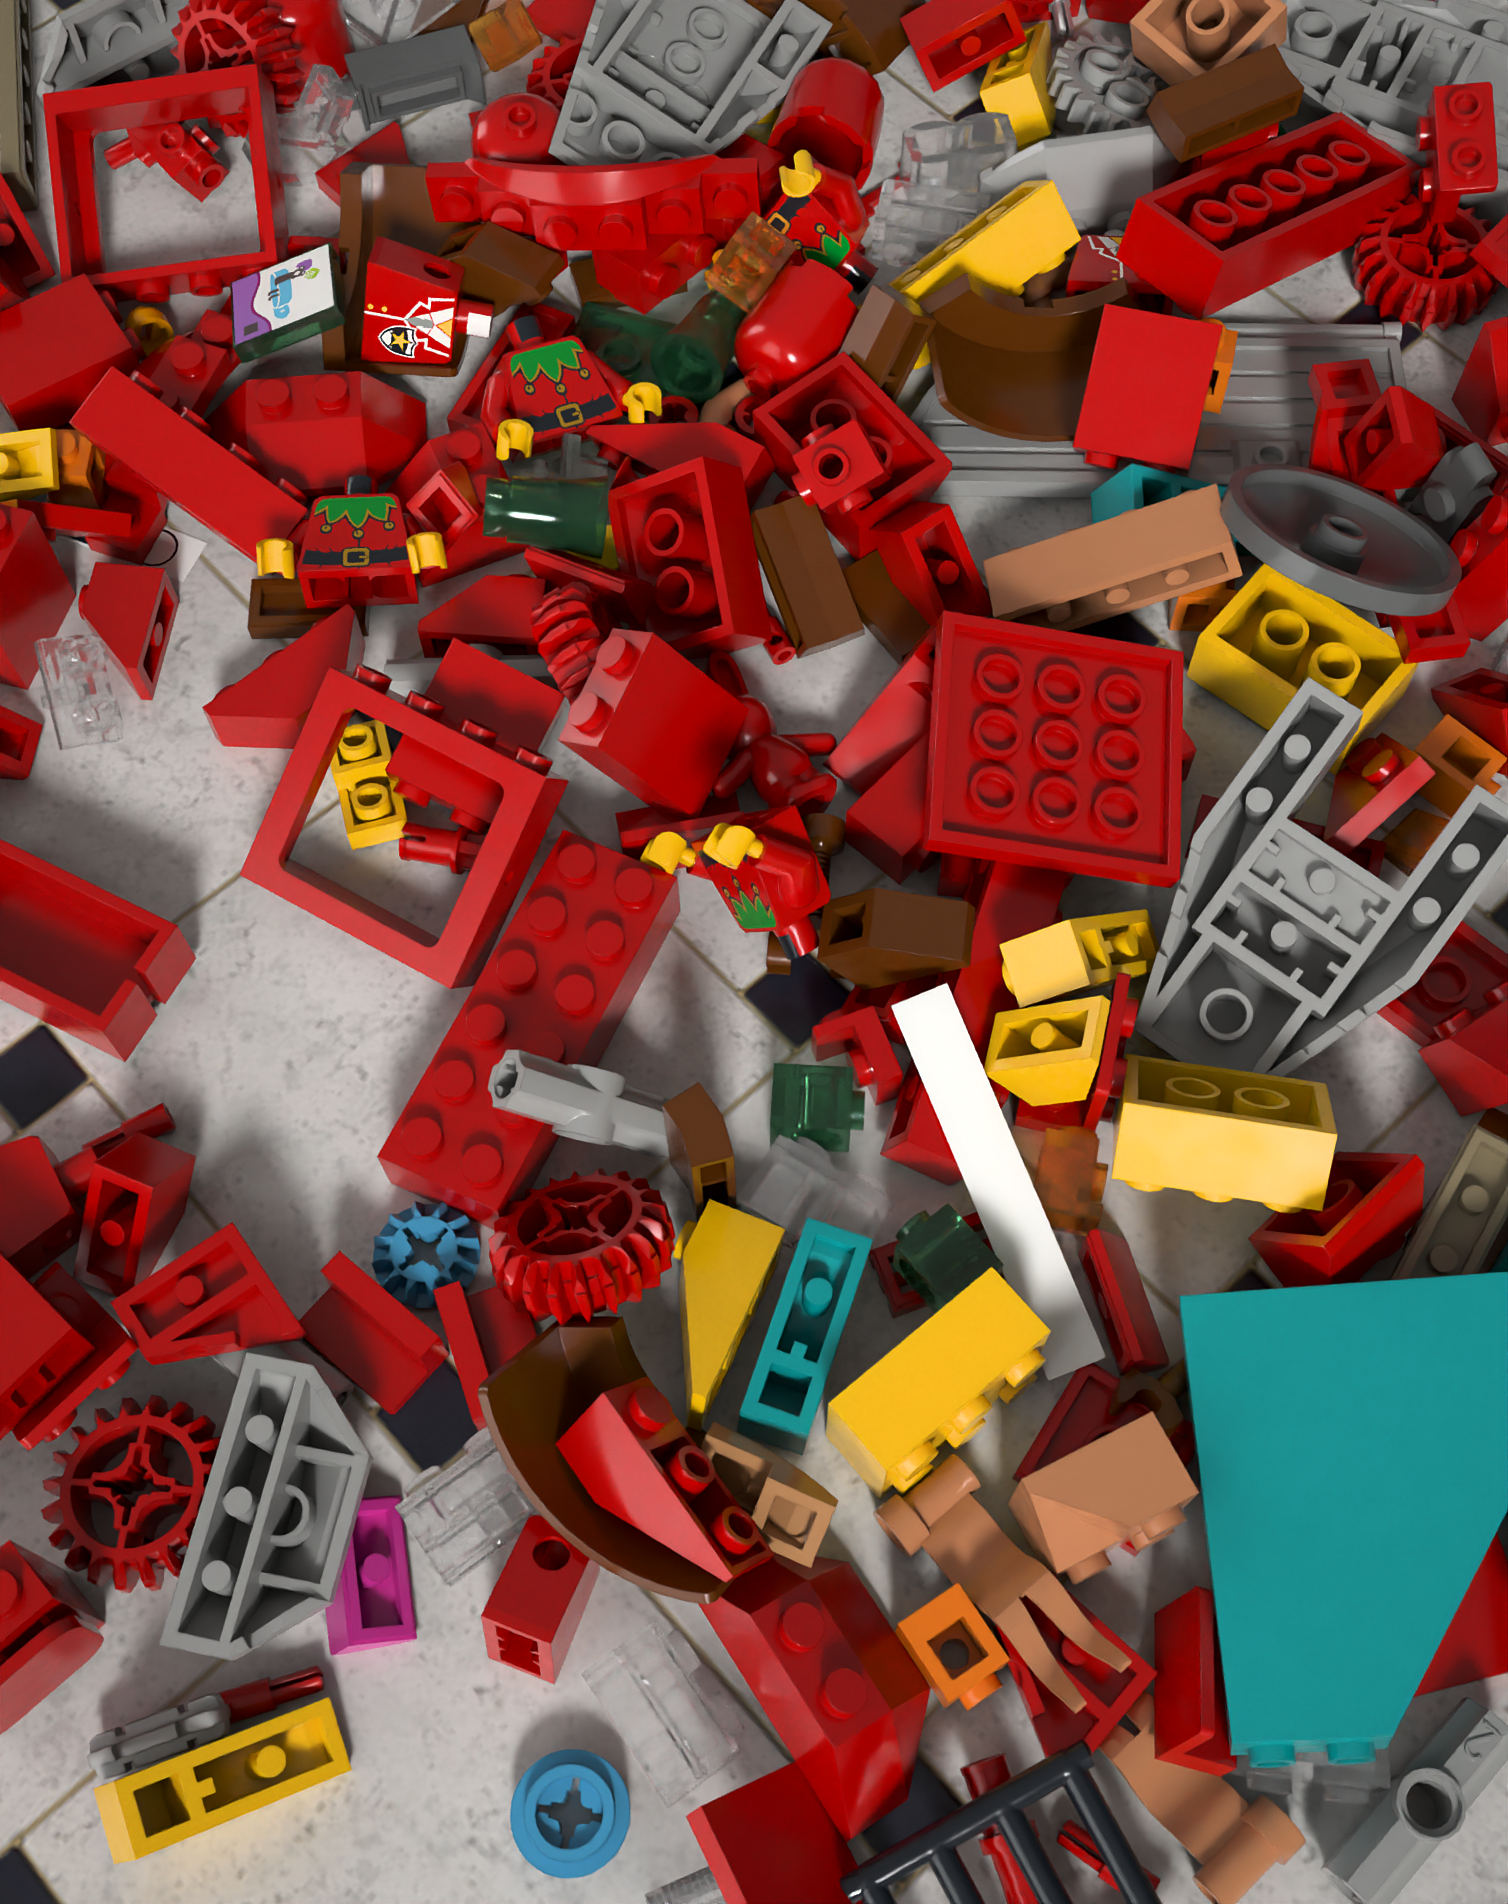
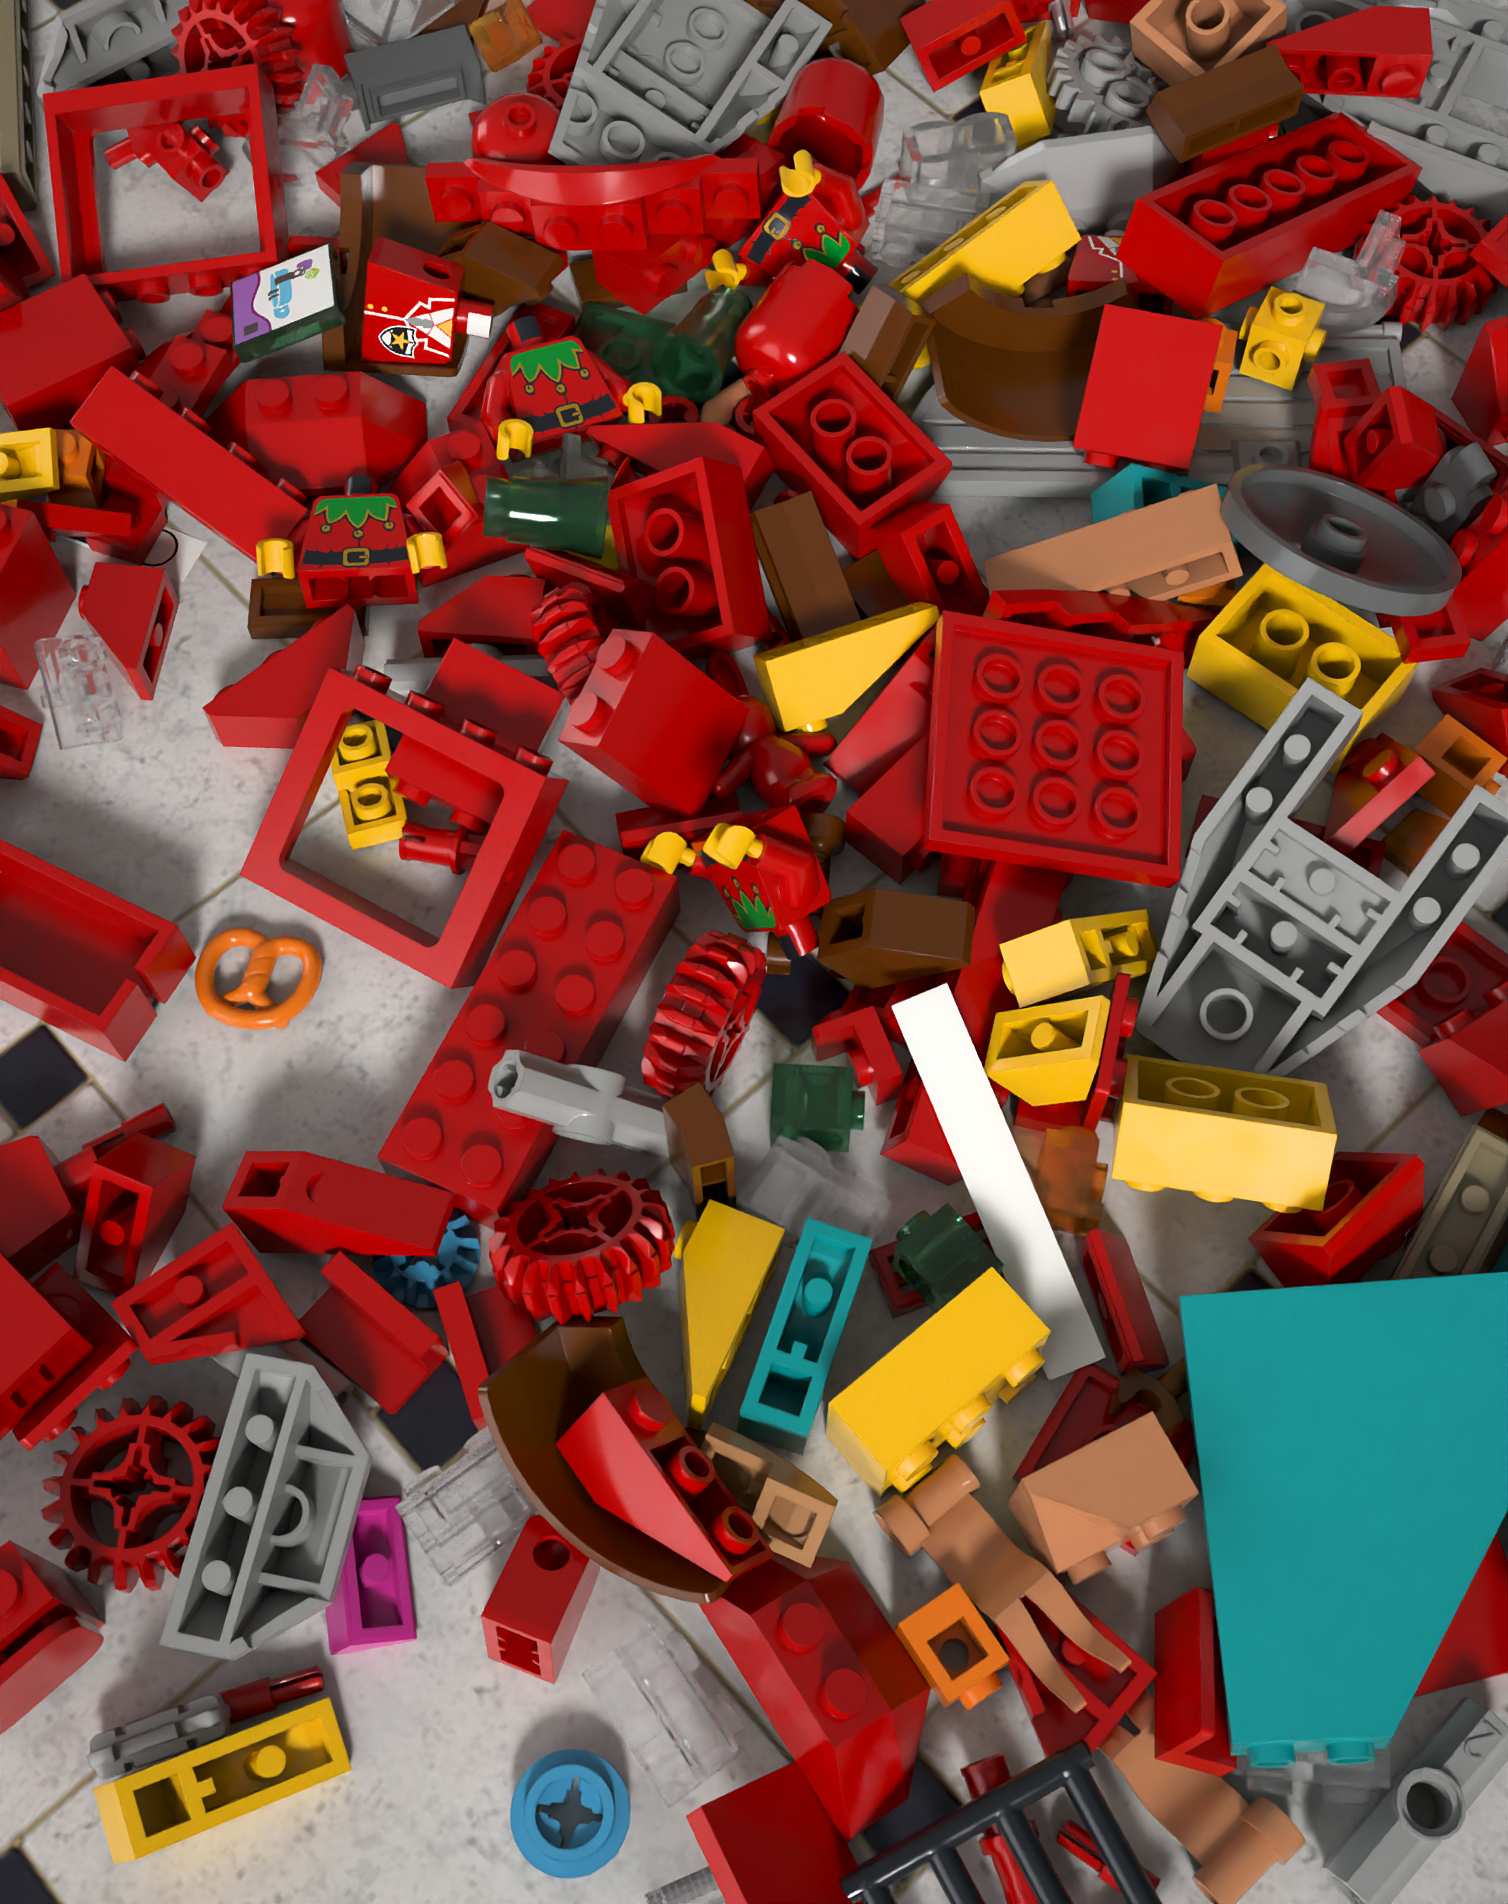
light orange hinge [125,306,174,356] -> none
clear orange brick [704,211,798,313] -> none
red brick [791,418,892,517] -> none
red bracket [1416,82,1498,224] -> none
none -> orange piece [194,927,323,1030]
none -> red slope [222,1151,457,1256]
none -> red gear [641,929,767,1100]
none -> yellow slope [752,601,940,734]
none -> red slope [983,589,1217,669]
none -> yellow brick [1239,286,1327,391]
none -> red slope [1266,6,1433,98]
none -> clear brick [1292,210,1406,334]

